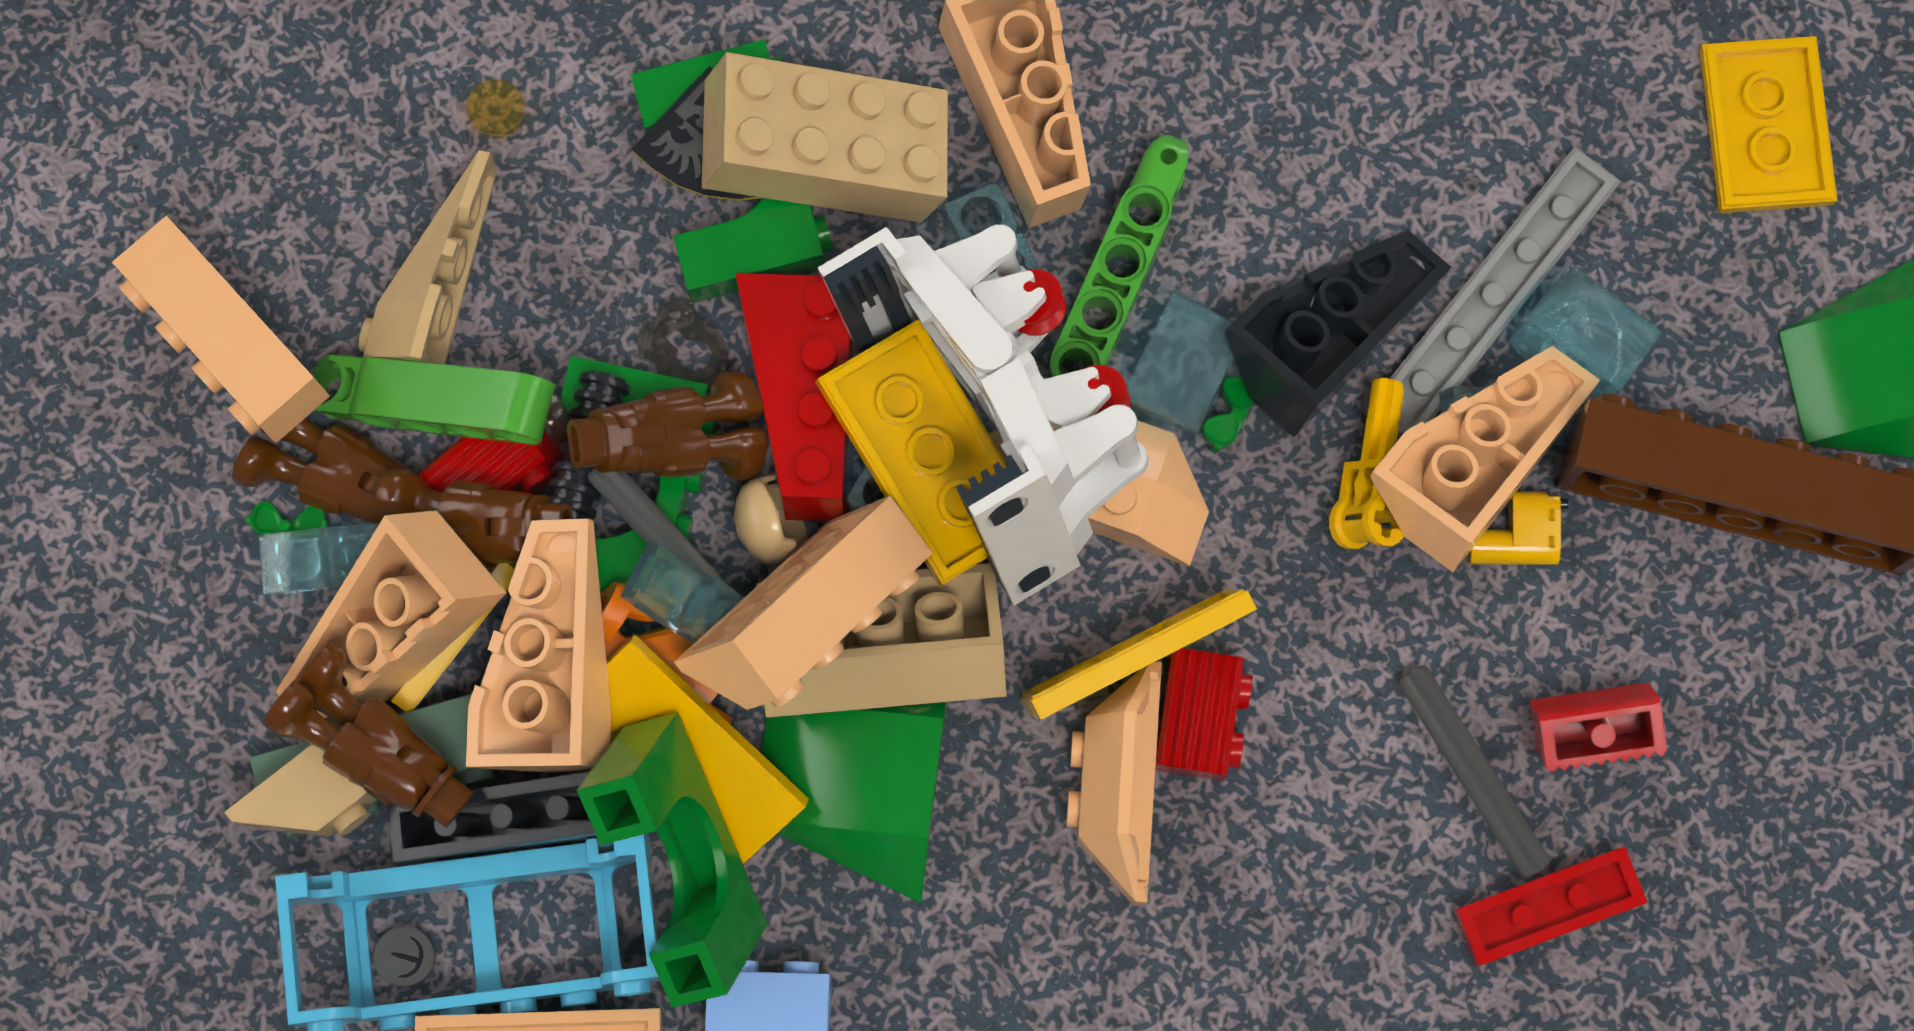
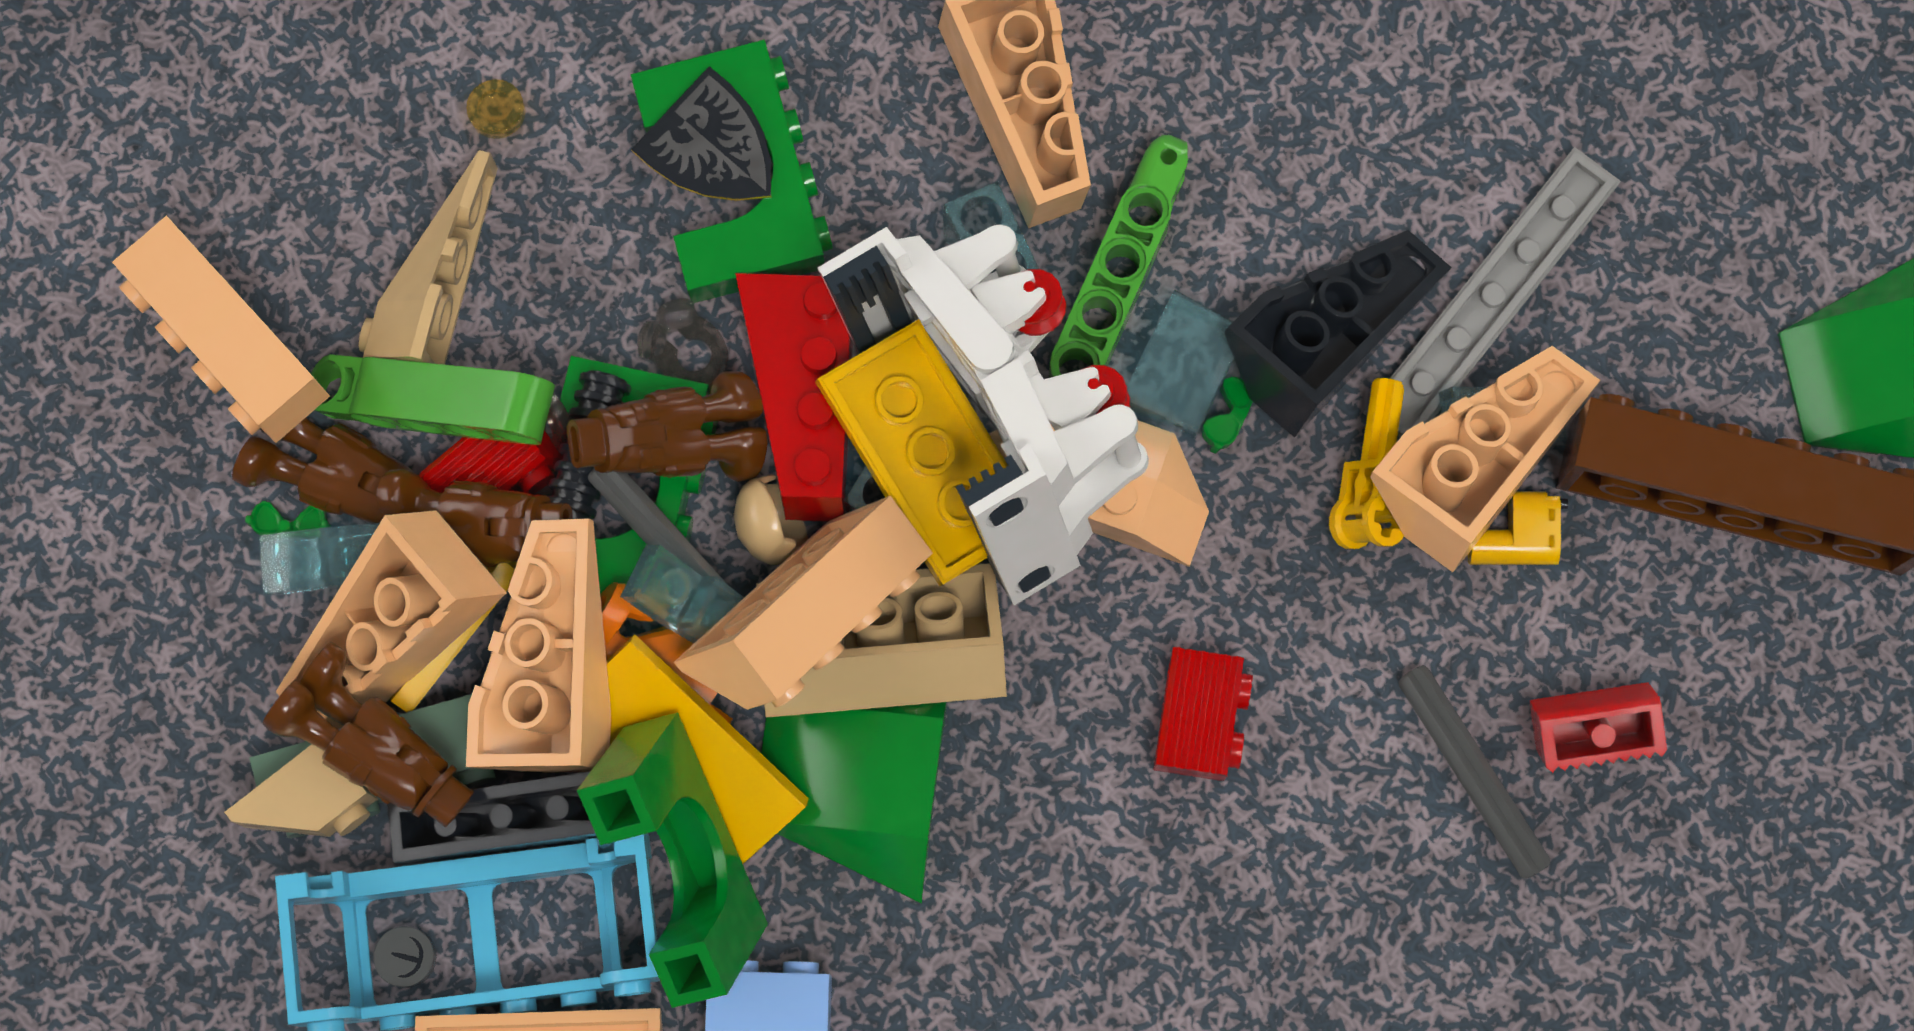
tan brick [702,52,948,223] -> none
yellow tile [1020,589,1257,720] -> none
light nougat wedge [1066,662,1162,906] -> none
red plate [1454,846,1648,967] -> none
clear light blue piece [1509,264,1662,404] -> none
yellow tile [1699,36,1837,213] -> none

